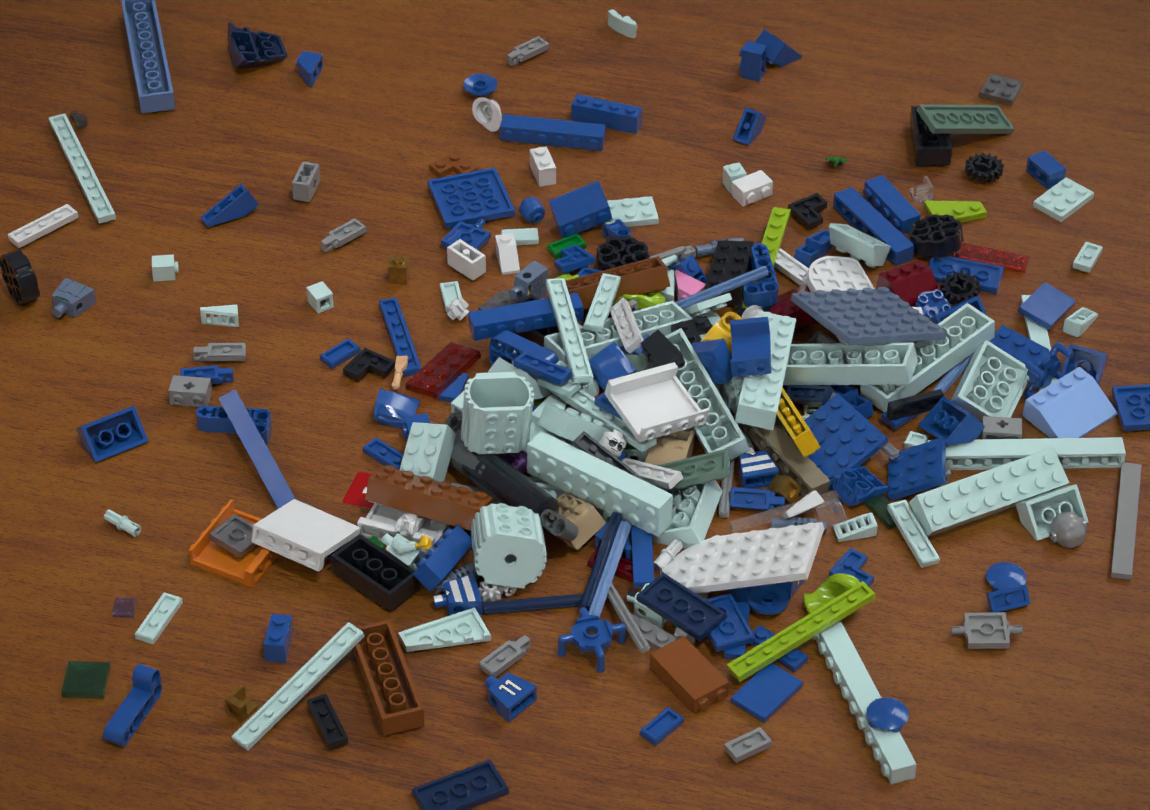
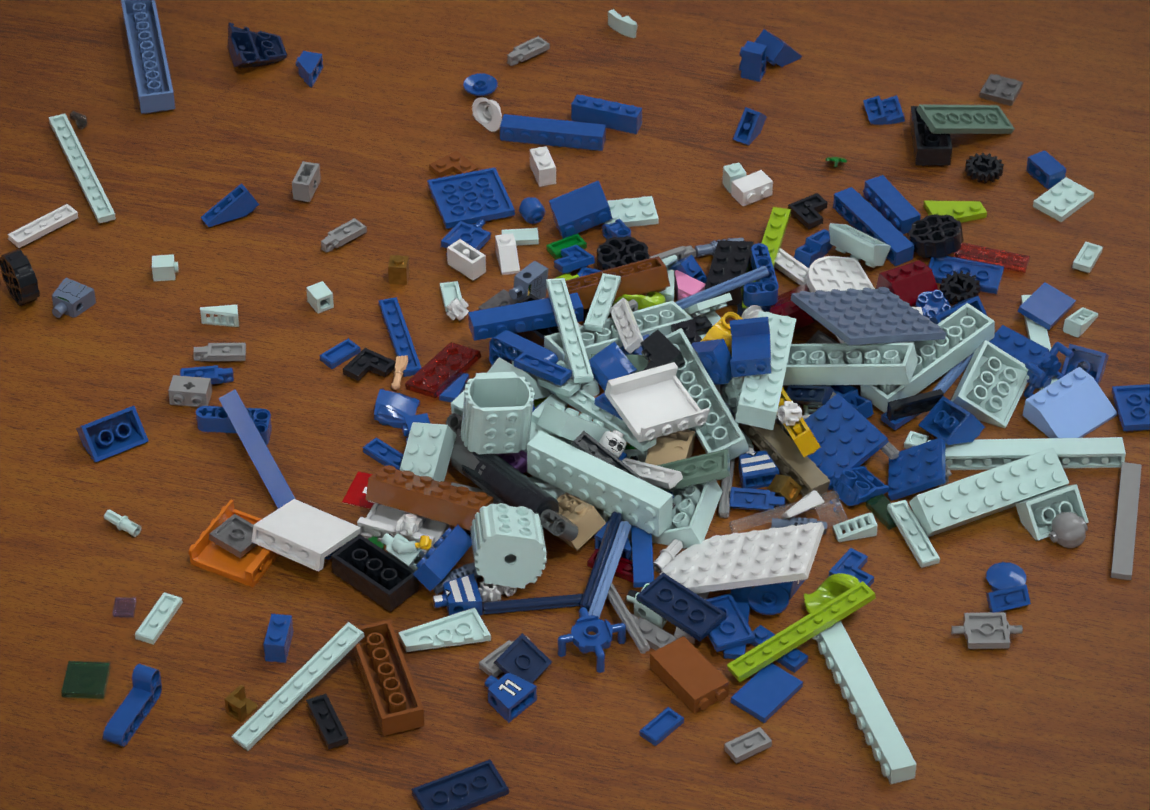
blue dish [866,697,909,733] -> none
clear panel [909,176,934,204] -> none
light grey brick [981,416,1022,439] -> none
none -> dark blue plate [494,633,552,683]
none -> white gear [777,401,802,426]
none -> blue slope [863,95,905,125]

